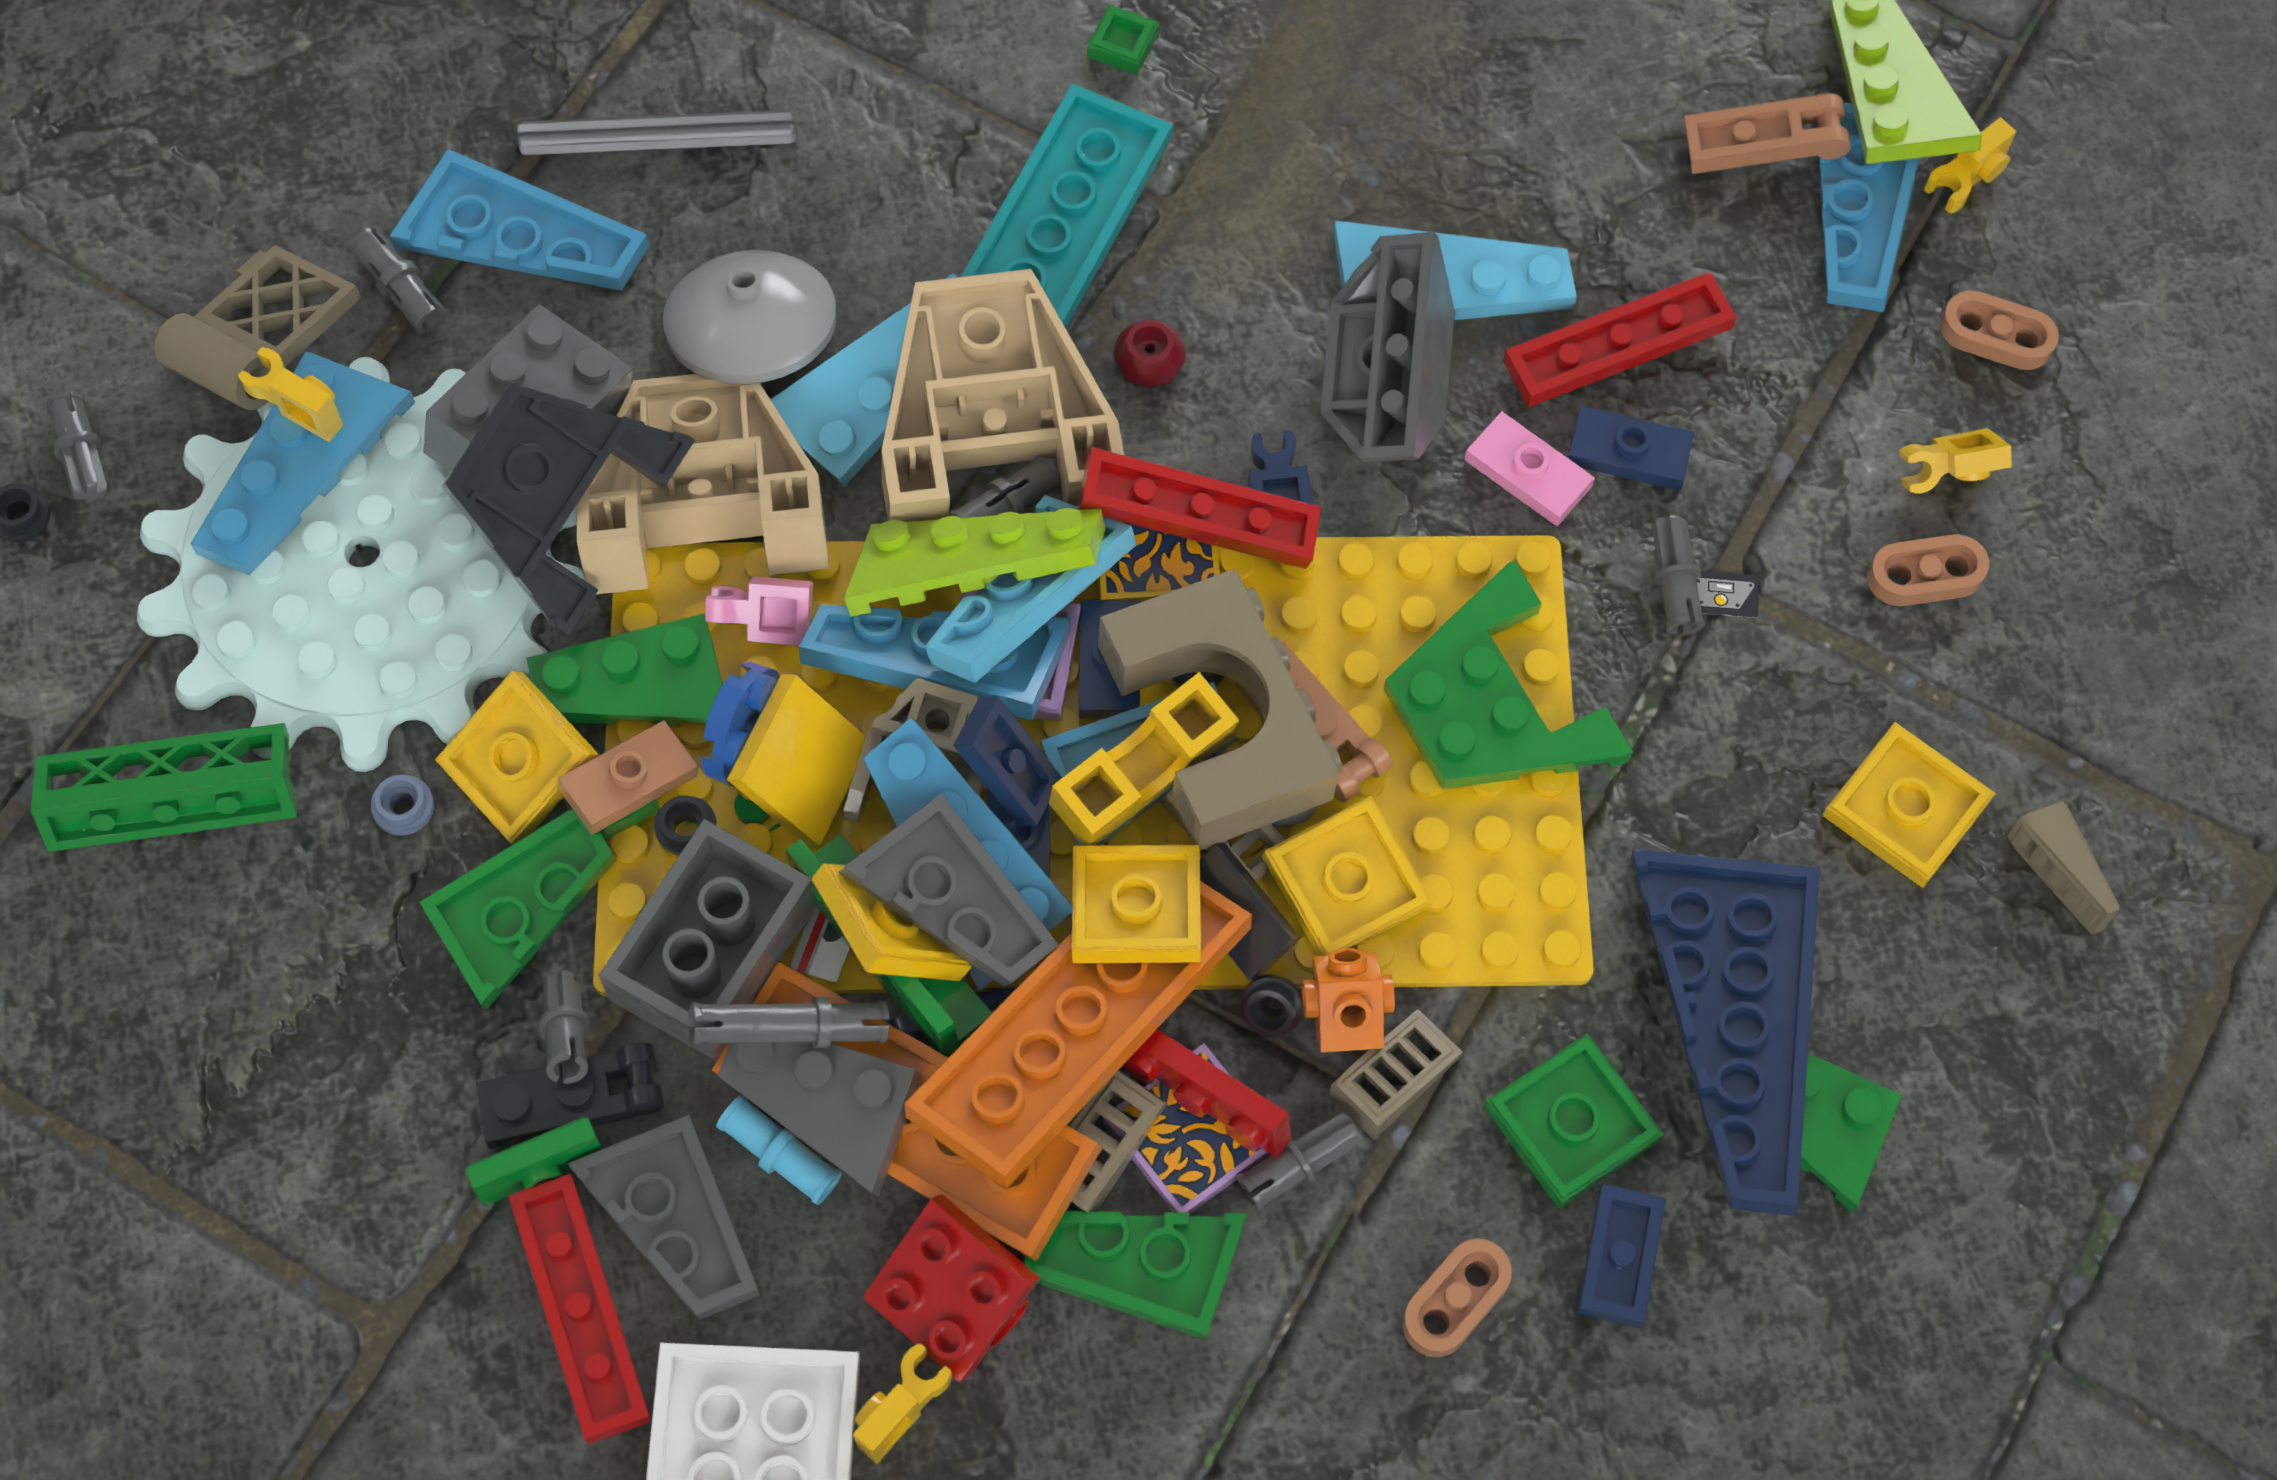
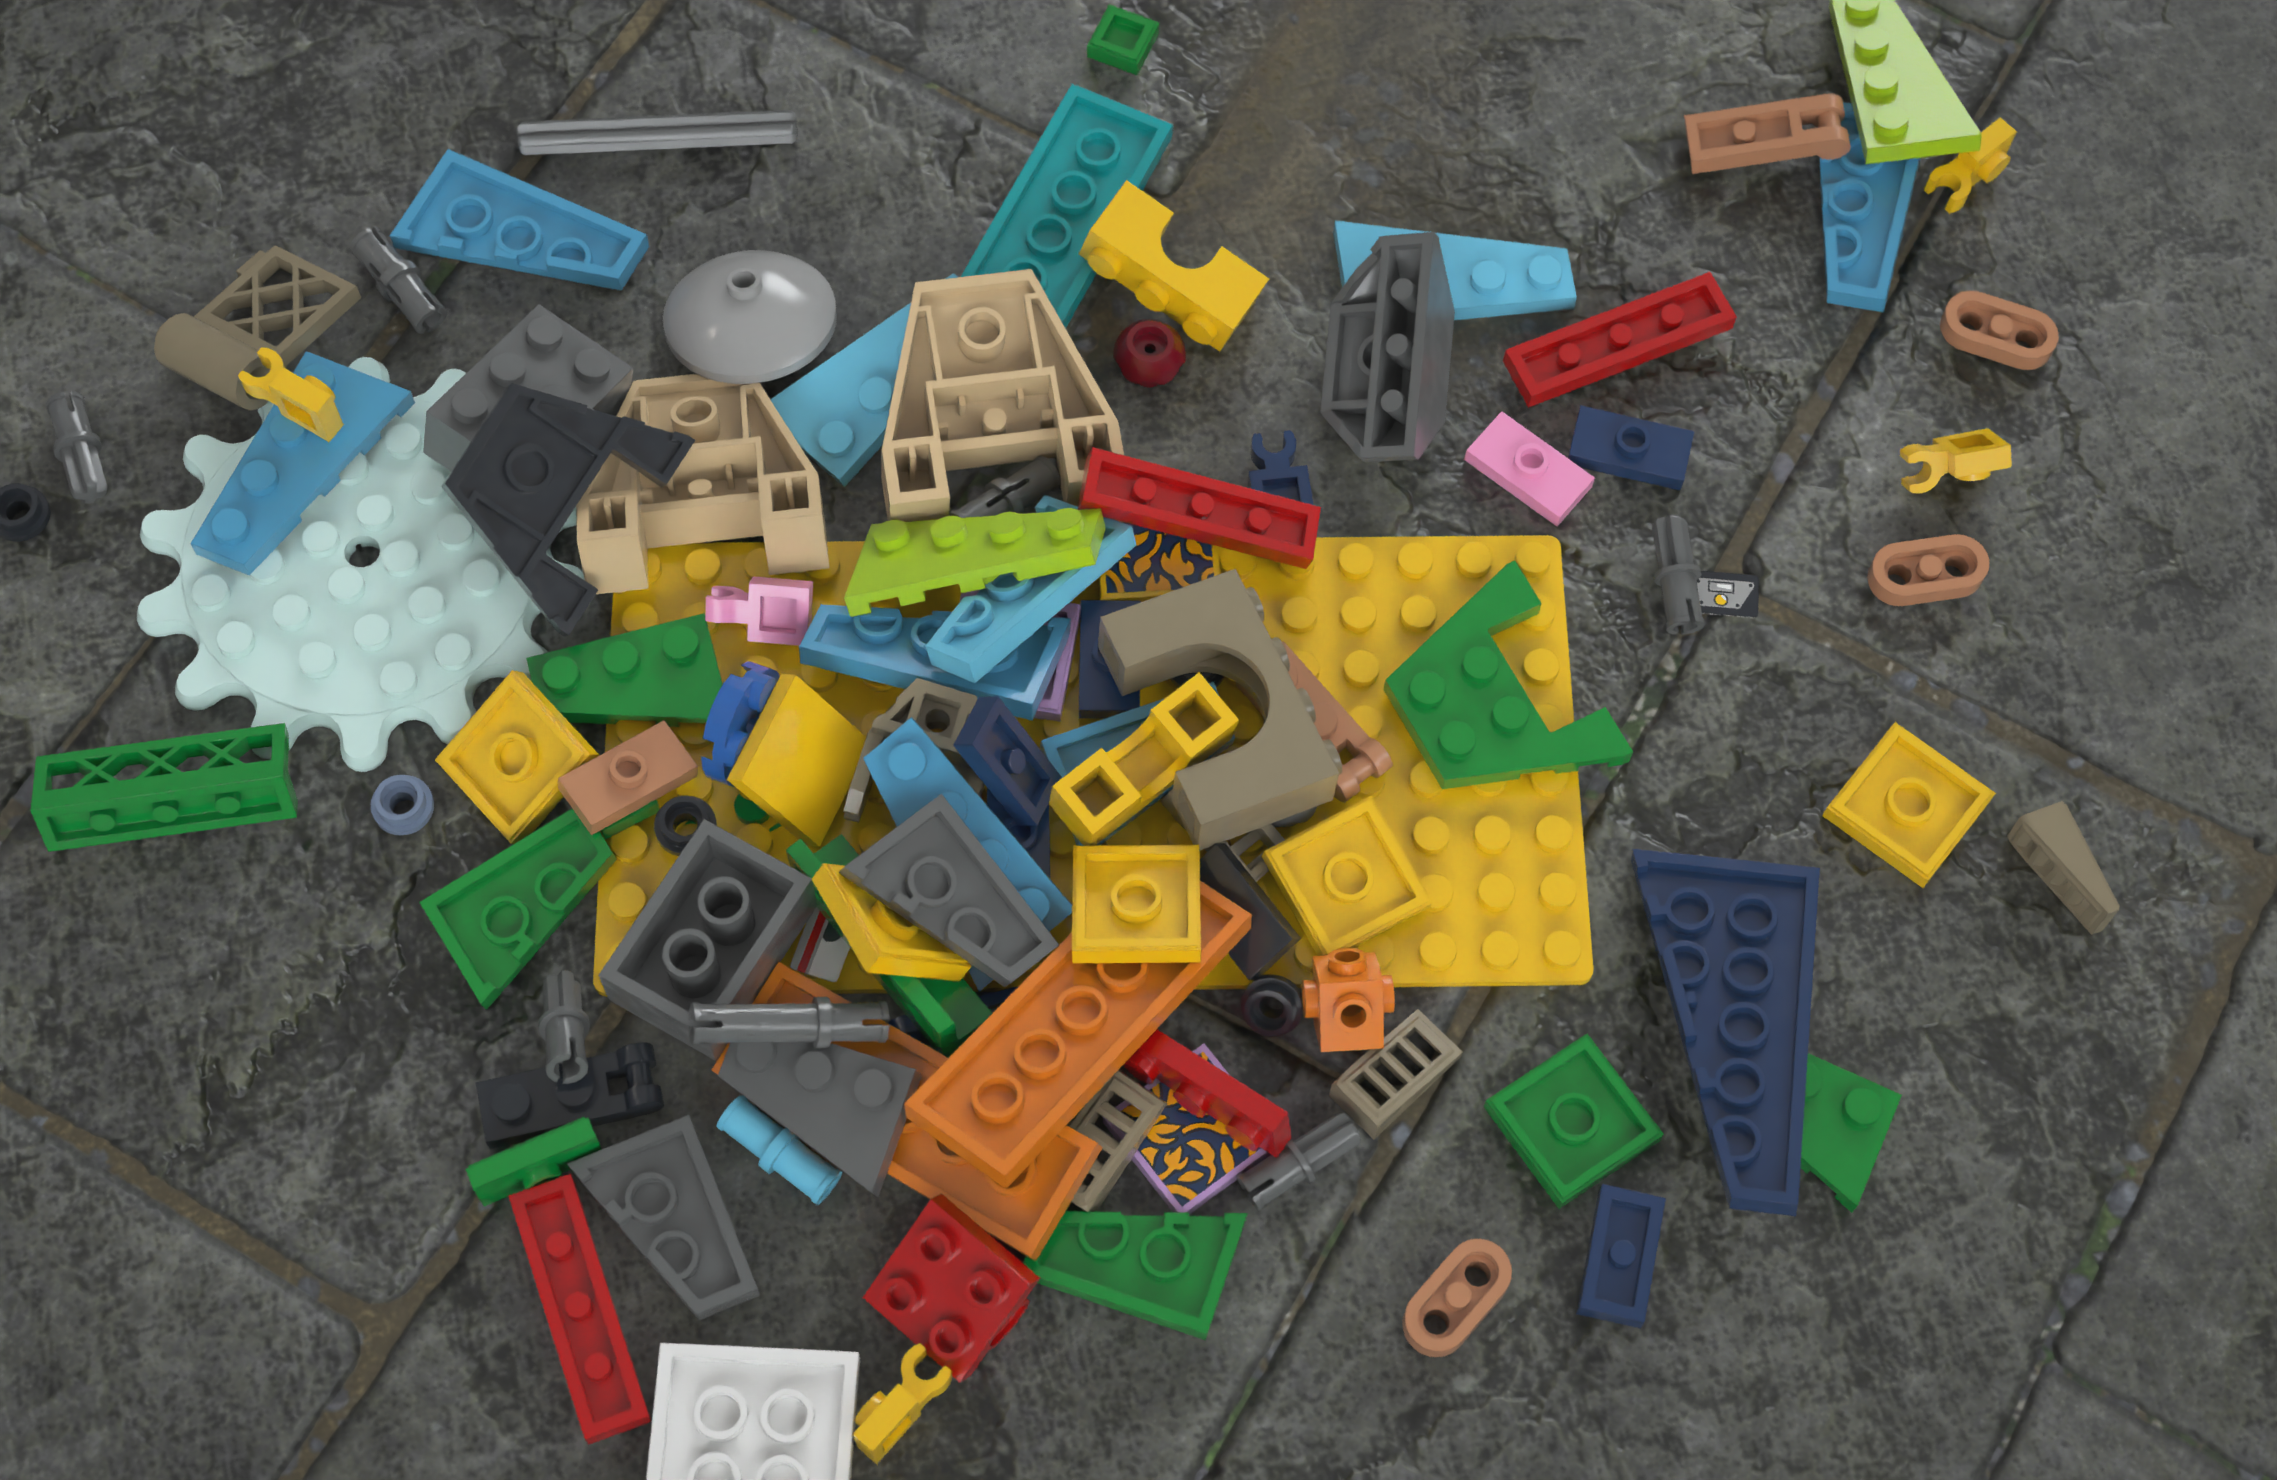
none -> yellow arch [1079,180,1269,352]

